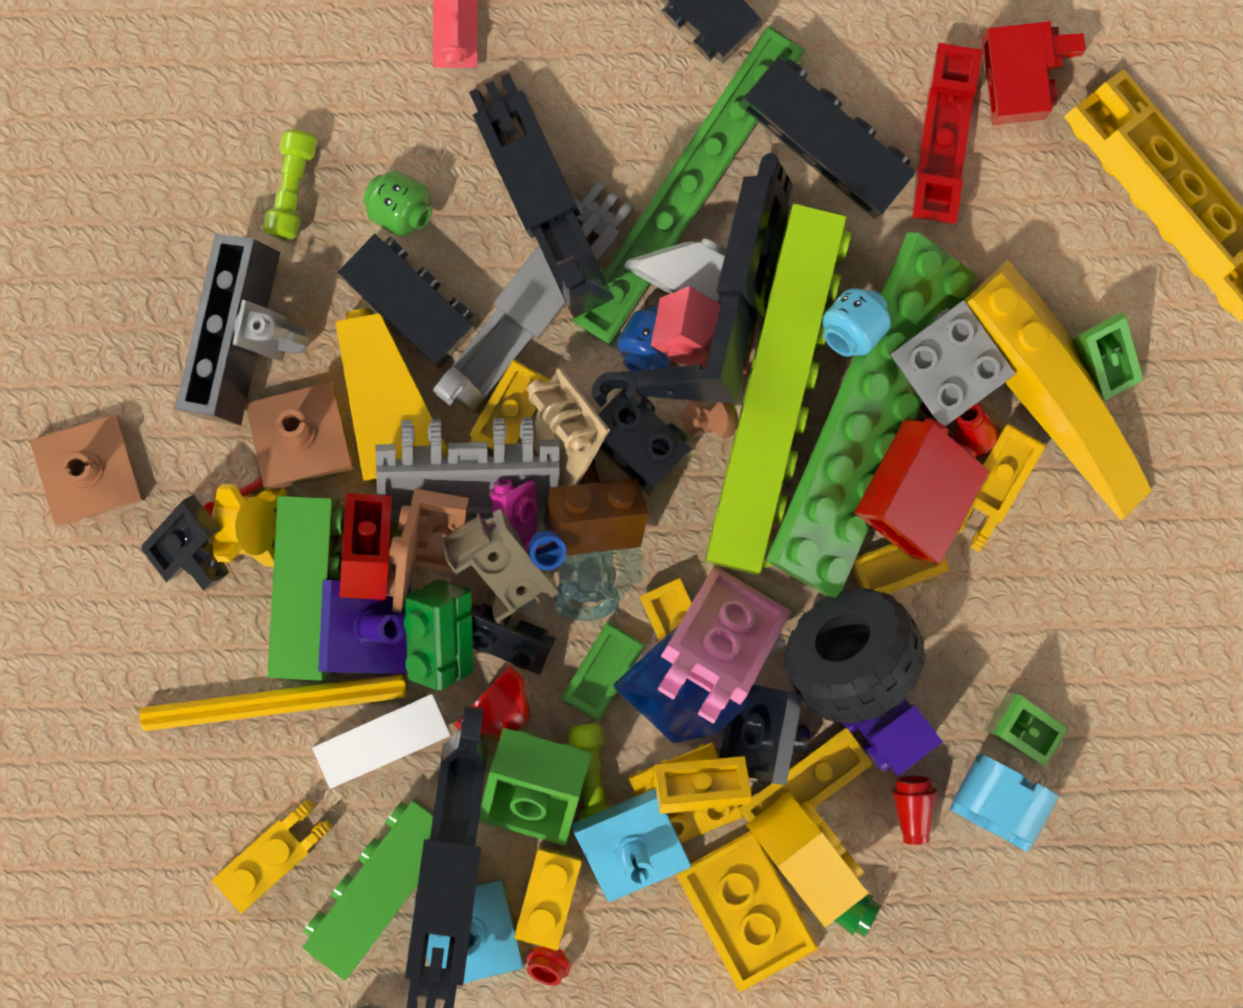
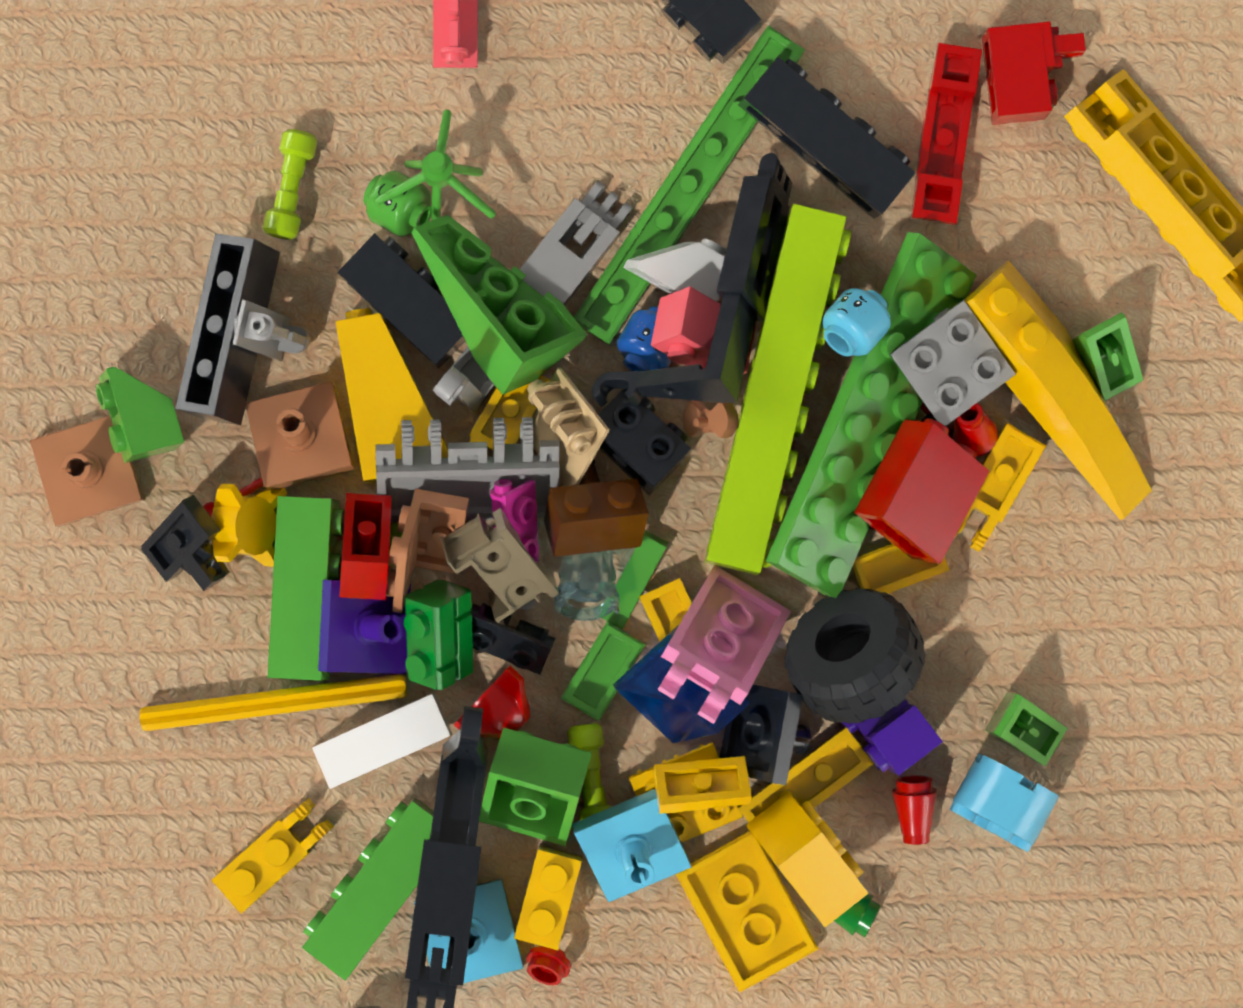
black hinge [469,72,615,318] -> none
blue hinge [528,530,567,570] -> none
none -> bright green slope [96,367,184,463]
none -> bright green plant [374,109,496,220]
none -> bright green wedge [411,215,587,395]
none -> bright green piece [599,530,669,629]

